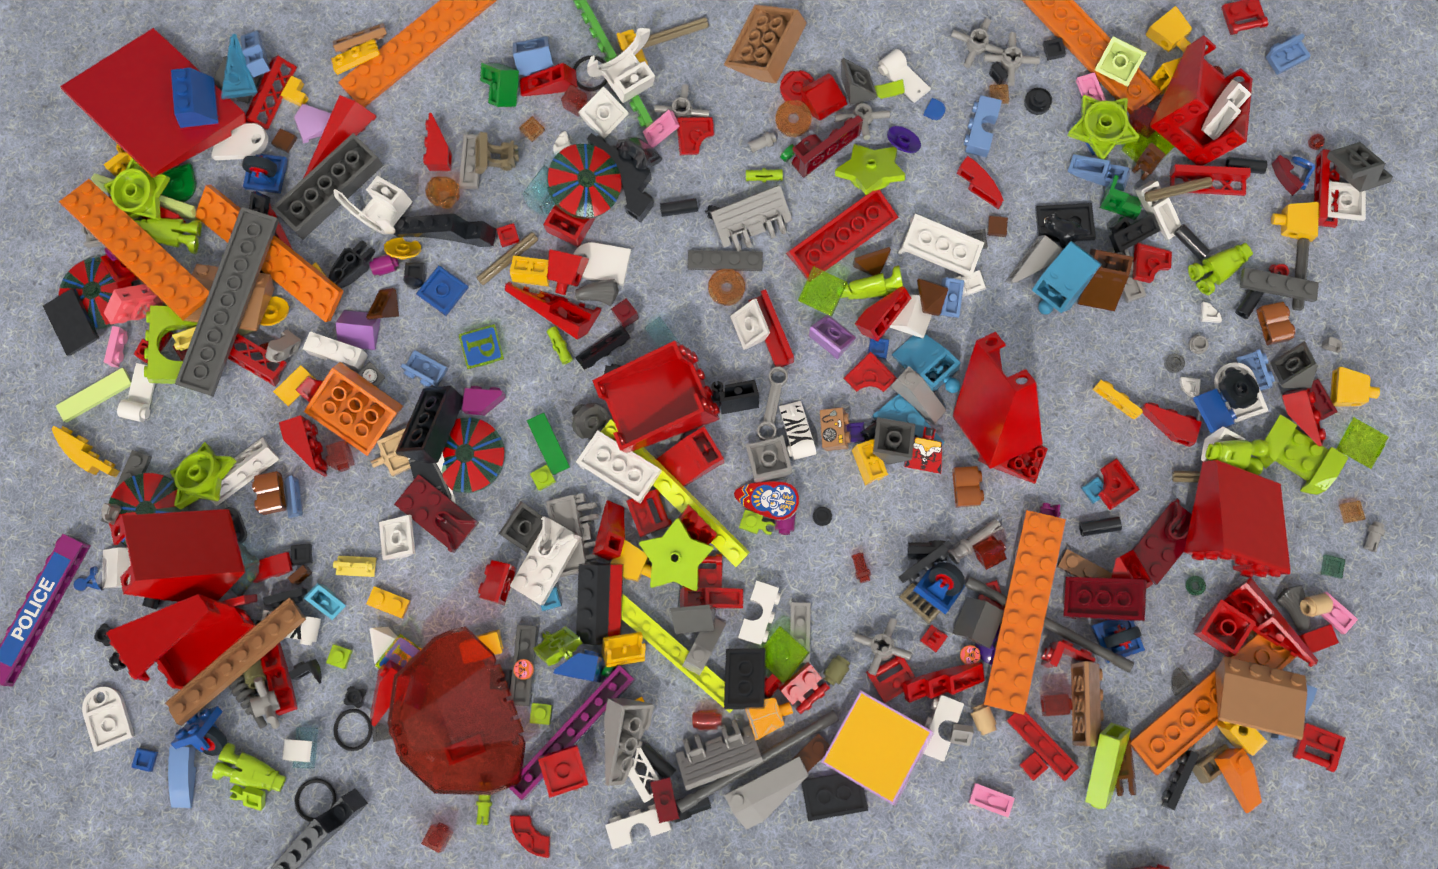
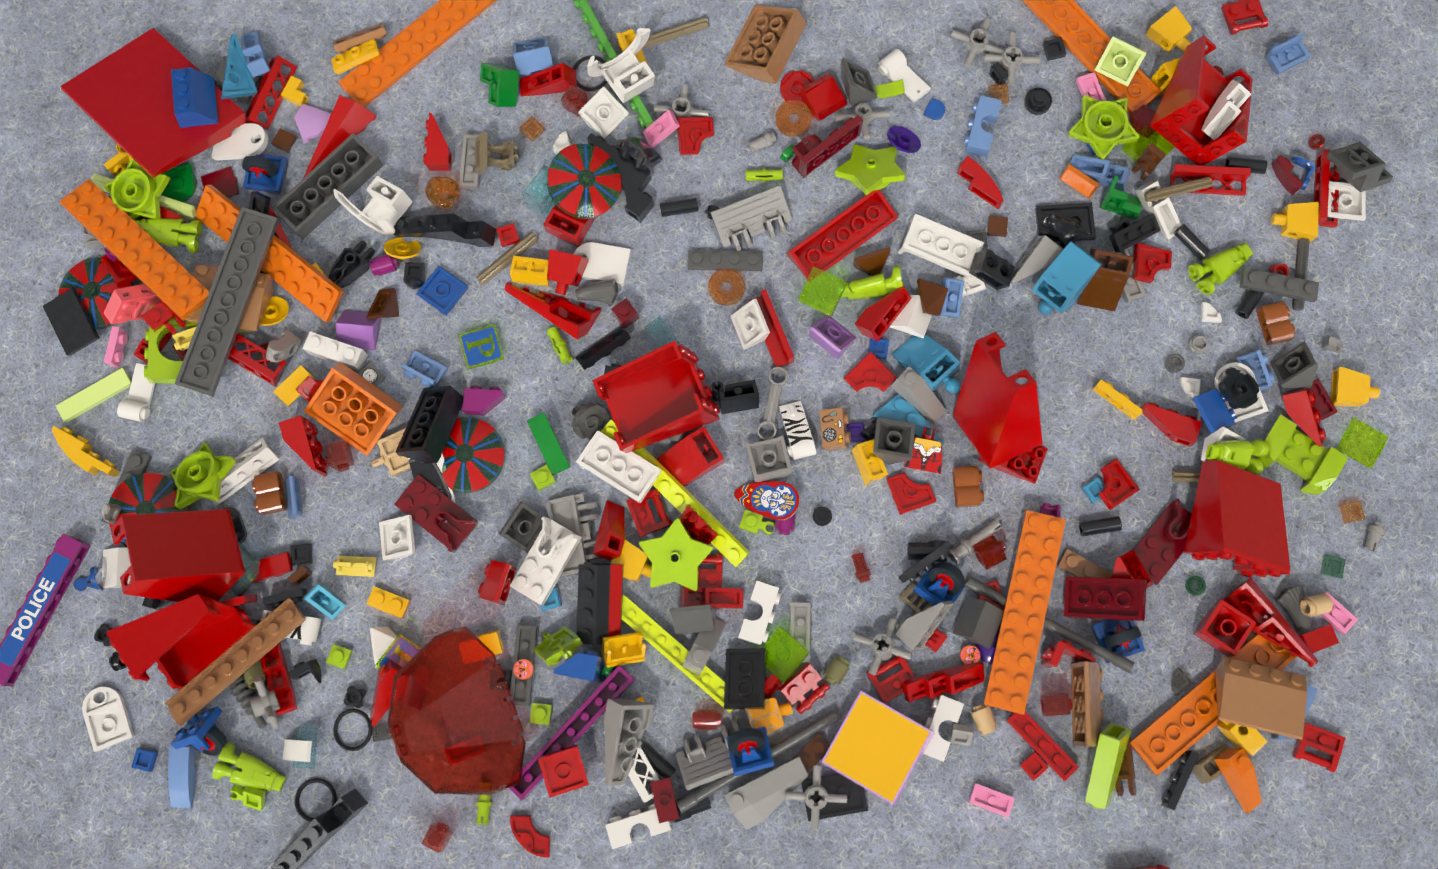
none -> red hinge [141,301,186,335]
none -> dark red piece [201,166,240,198]
none -> plate [726,726,775,776]
none -> light grey bar [785,765,847,829]
none -> red tile [886,472,937,515]
none -> light grey slope [895,601,954,650]
none -> black brick [969,249,1015,290]
none -> orange tile [1059,164,1100,199]

